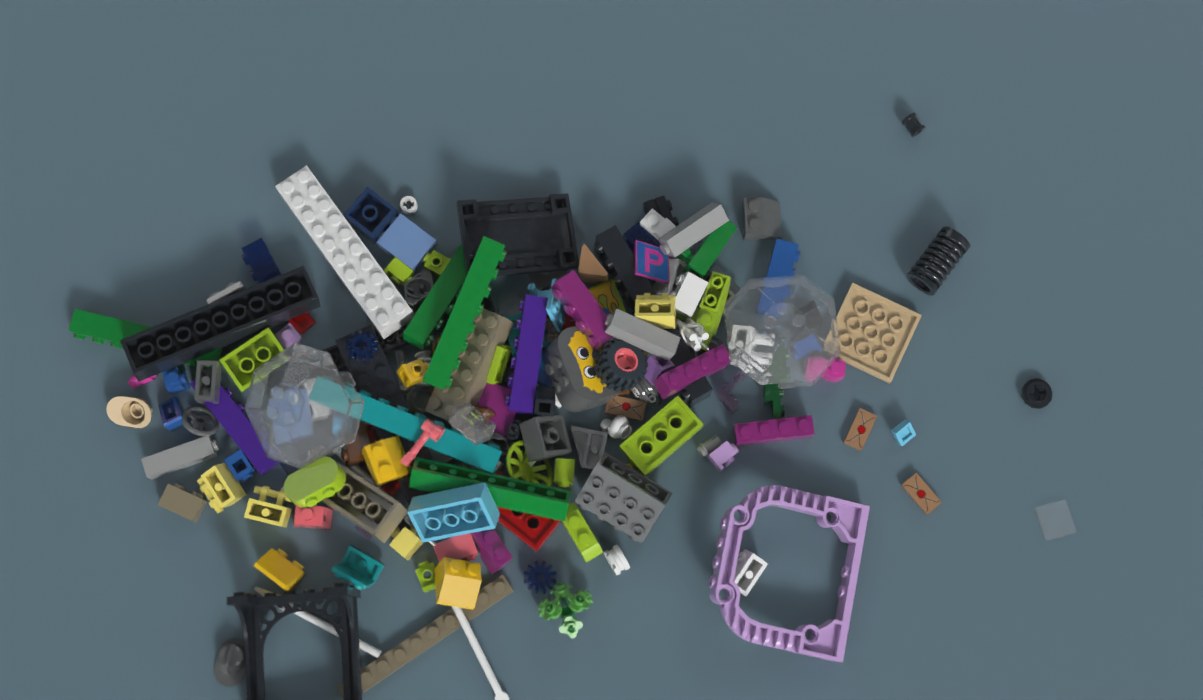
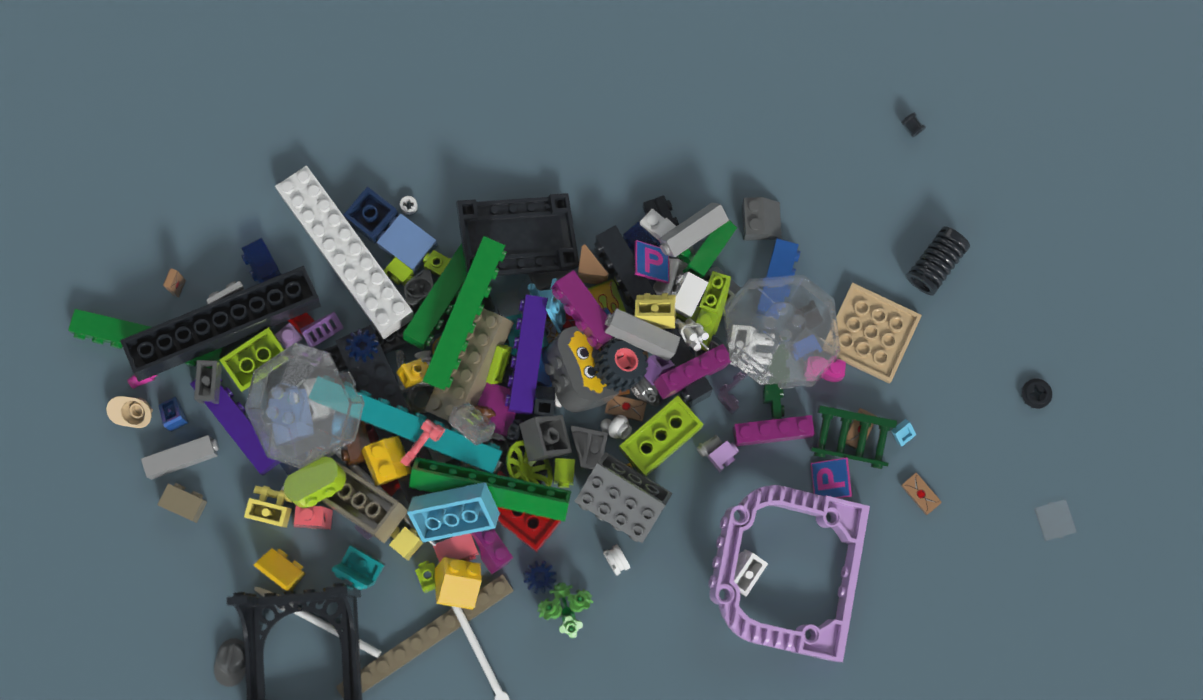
blue brick [162,367,191,394] -> none
dark grey piece [181,406,219,436] -> none
light yellow brick [197,463,247,514] -> none
blue brick [224,449,256,482] -> none
lime brick [561,502,603,563] -> none
none -> medium nougat tile [163,268,186,297]
none -> medium lavender slope [300,311,343,349]
none -> dark green fence [810,405,897,469]
none -> blue piece [811,458,852,498]

